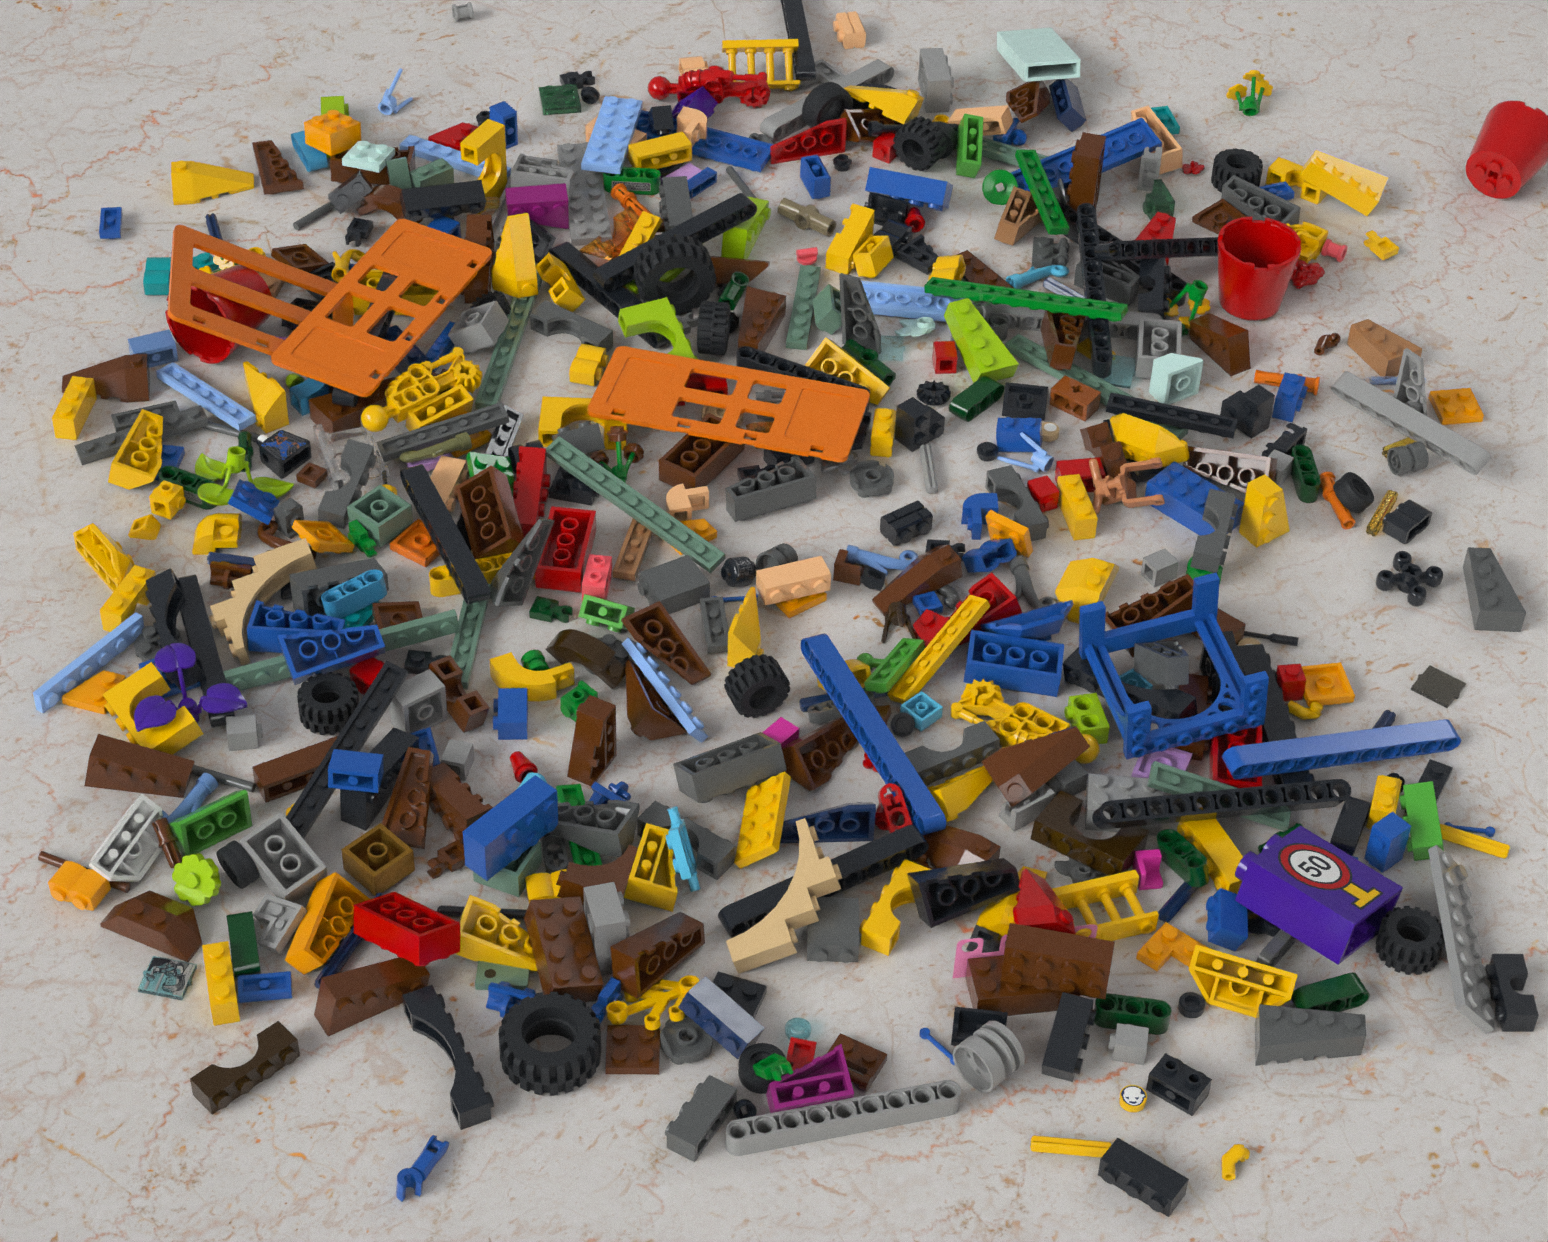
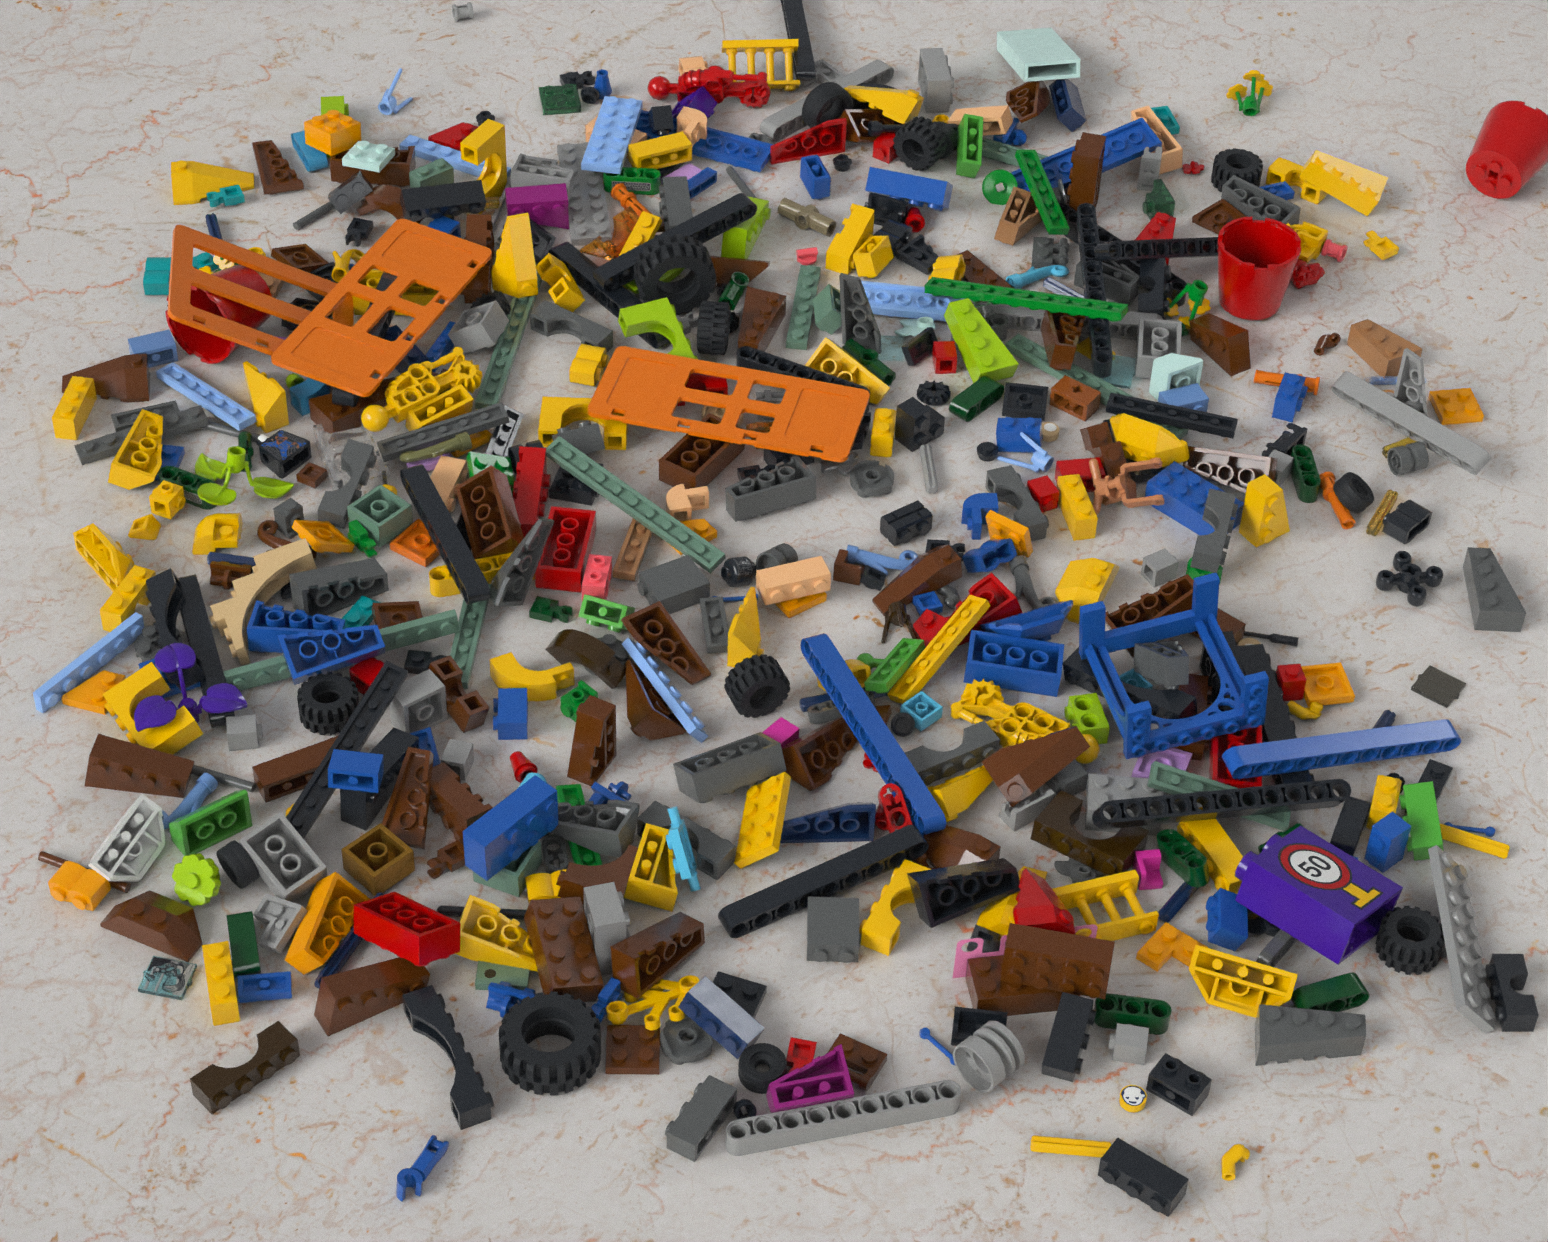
blue plate [99,207,123,239] -> none
reddish brown axle [152,818,182,868] -> none
blue plate [228,479,280,525] -> none
dark azure beam [321,569,387,619] -> none
sand green tile [386,157,412,189] -> none
blue brick [489,101,518,149] -> none
green wheel [521,650,550,671] -> none
reddish brown plant [589,426,644,483] -> none
tan arch [726,818,842,974] -> none
green plate [752,1053,794,1081] -> none
clear light blue plate [785,1018,811,1040] -> none
light nougat brick [833,11,866,49] -> none
black tile [1178,992,1205,1018] -> none
black brick [1220,385,1275,439] -> none
none -> teal plate [207,185,245,207]
none -> blue cone [594,69,612,100]
none -> black hinge [901,327,938,366]
none -> medium blue brick [1158,383,1209,412]

